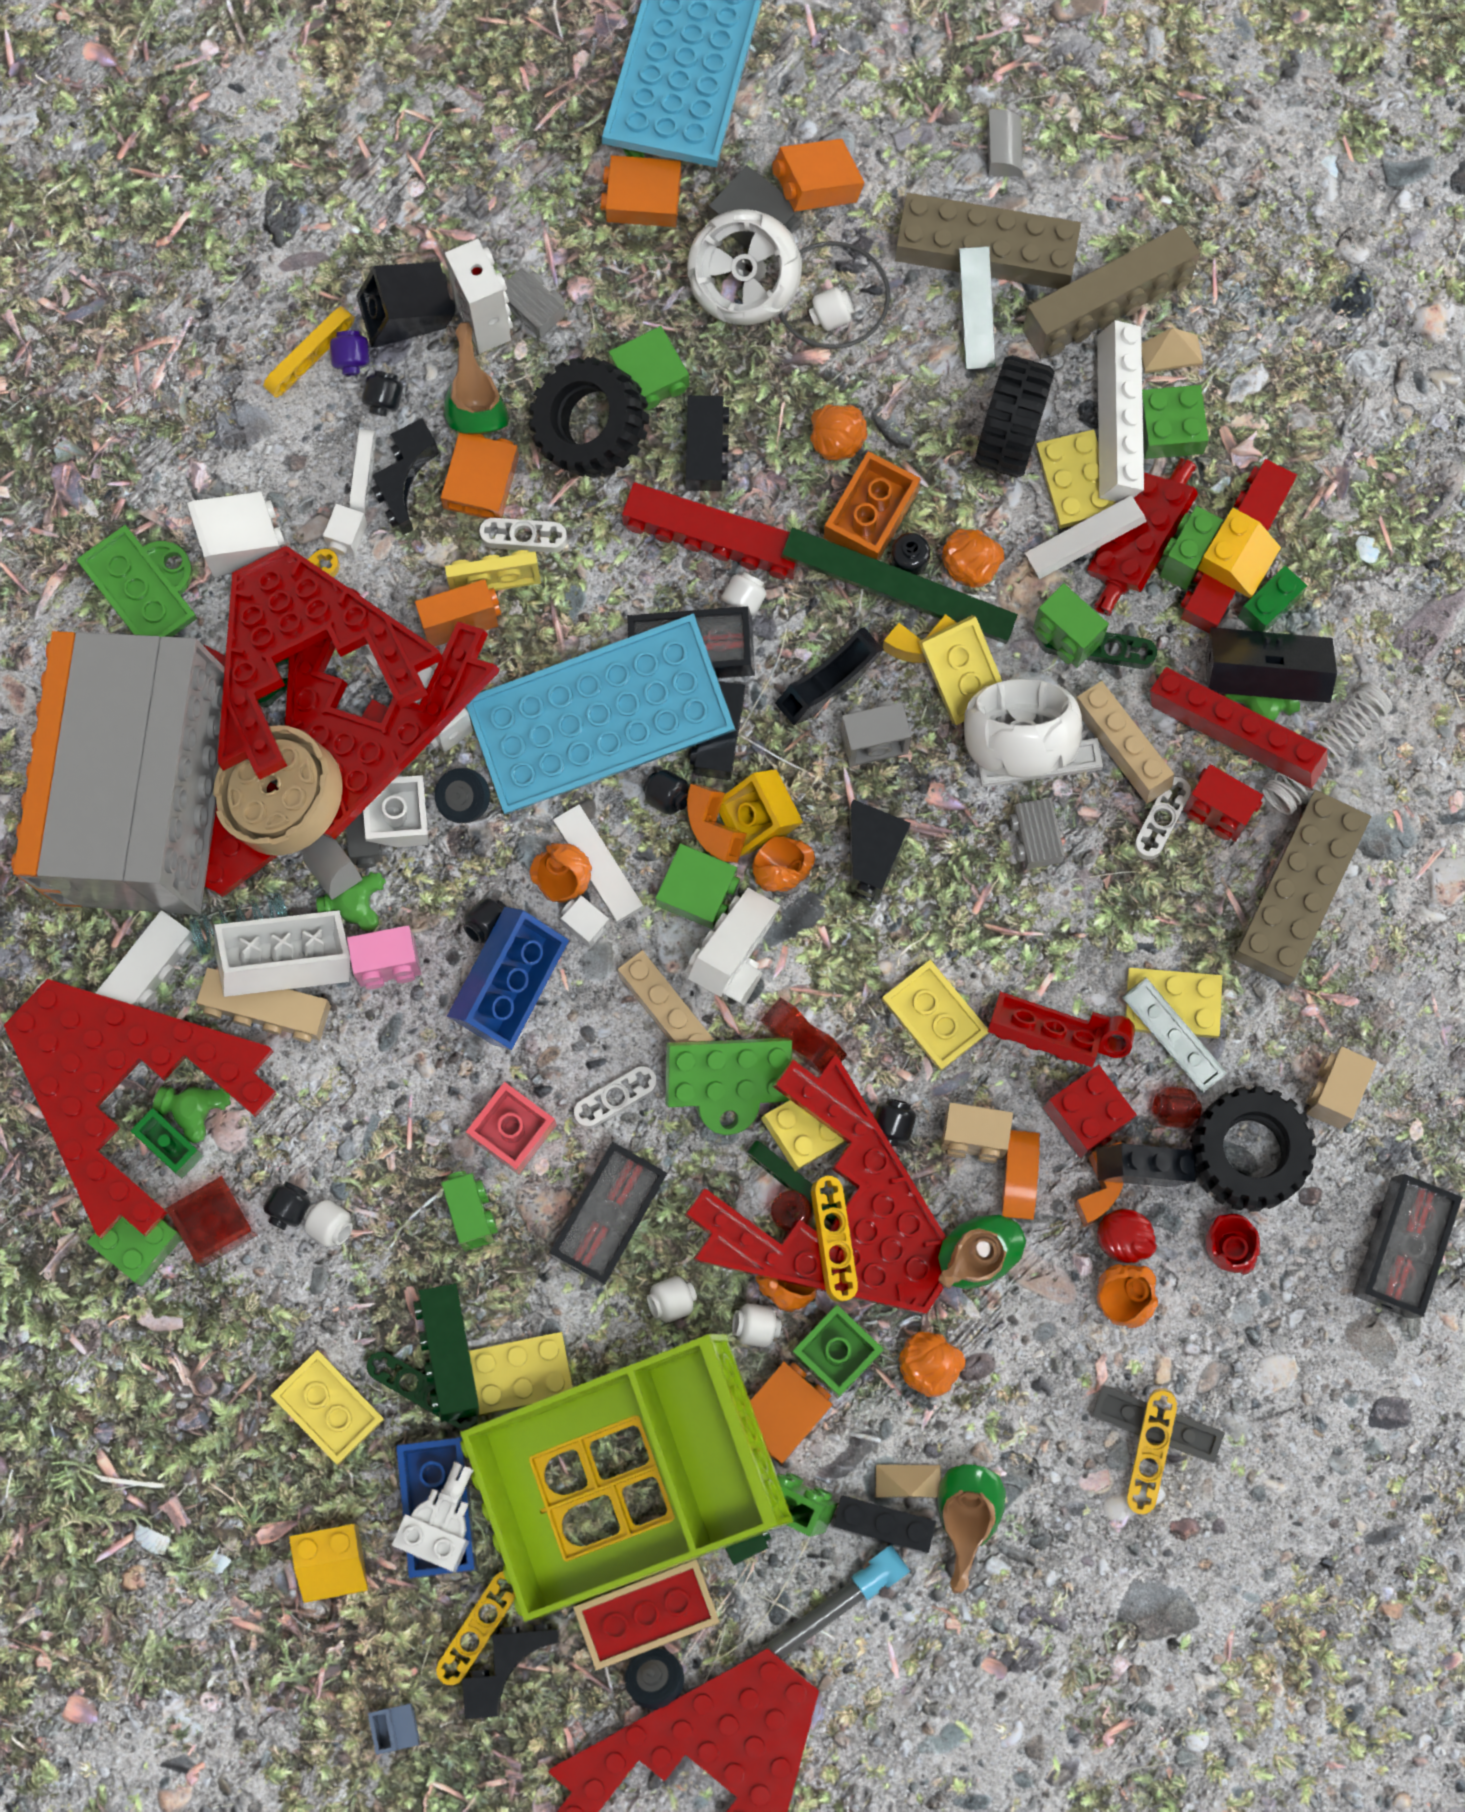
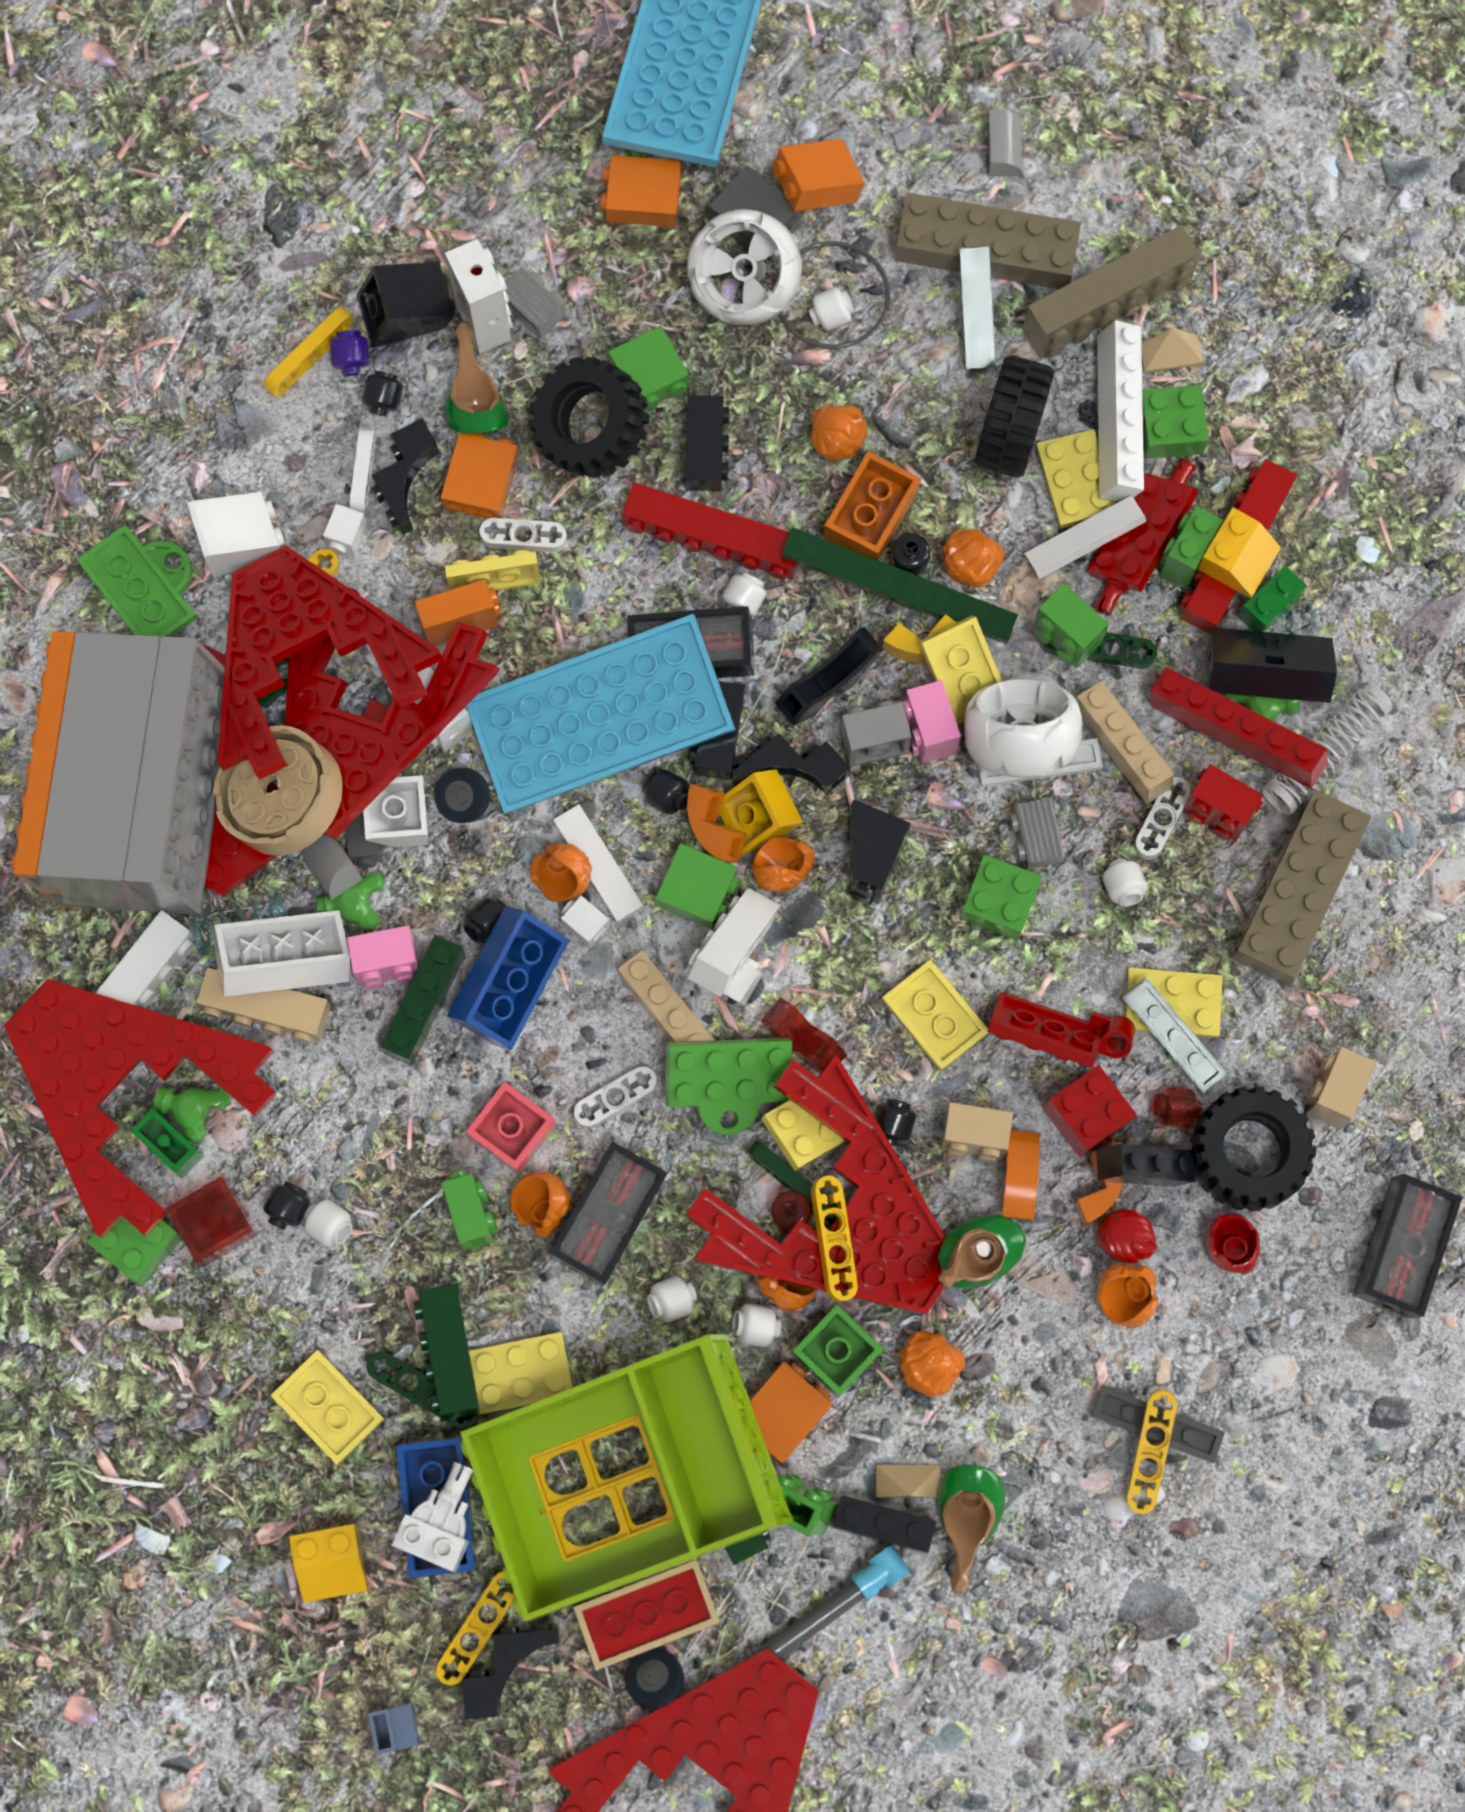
none -> dark green brick [380,935,466,1067]
none -> orange hair [509,1171,570,1237]
none -> black arch [732,734,851,795]
none -> bright pink piece [902,680,961,764]
none -> bright green brick [960,855,1043,941]
none -> white head [1102,859,1148,907]

